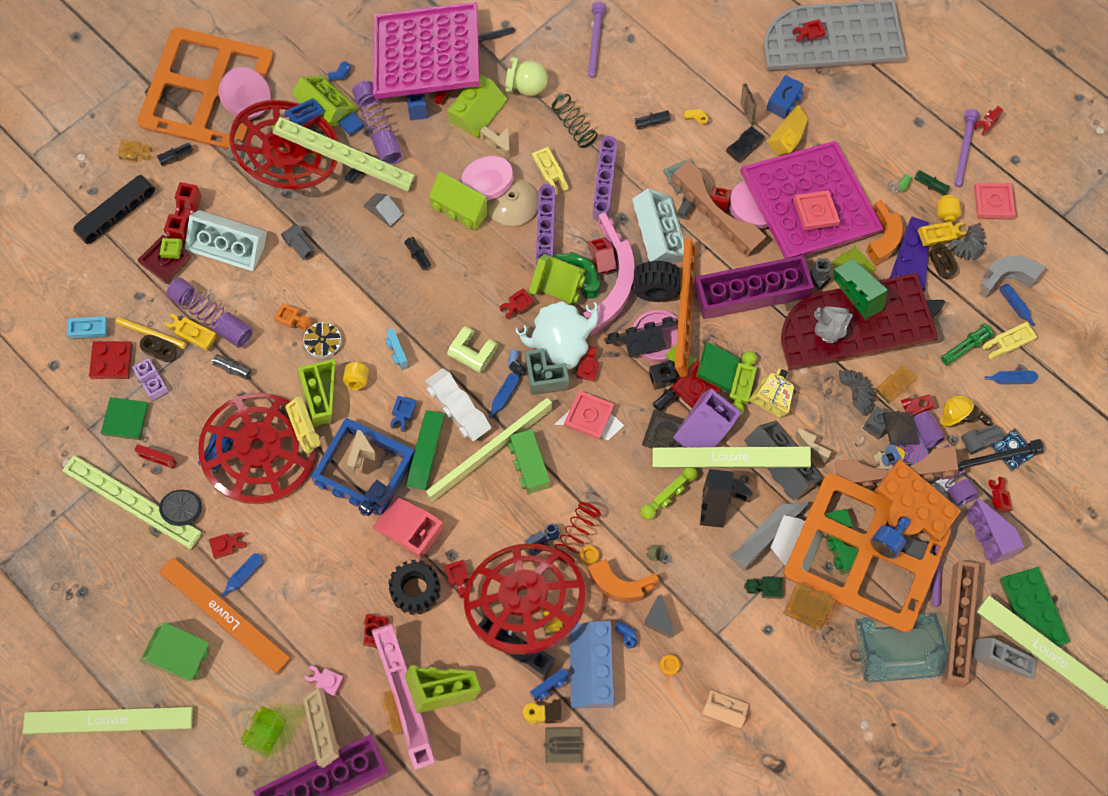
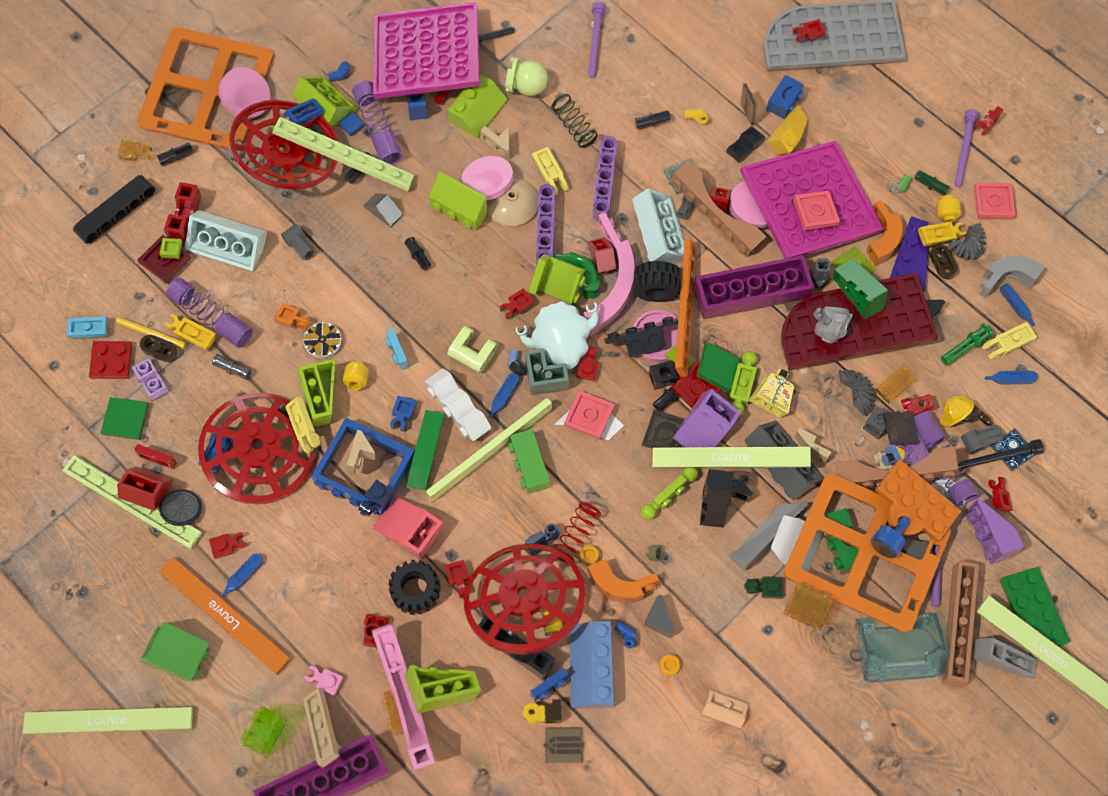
none -> red slope [117,466,172,511]

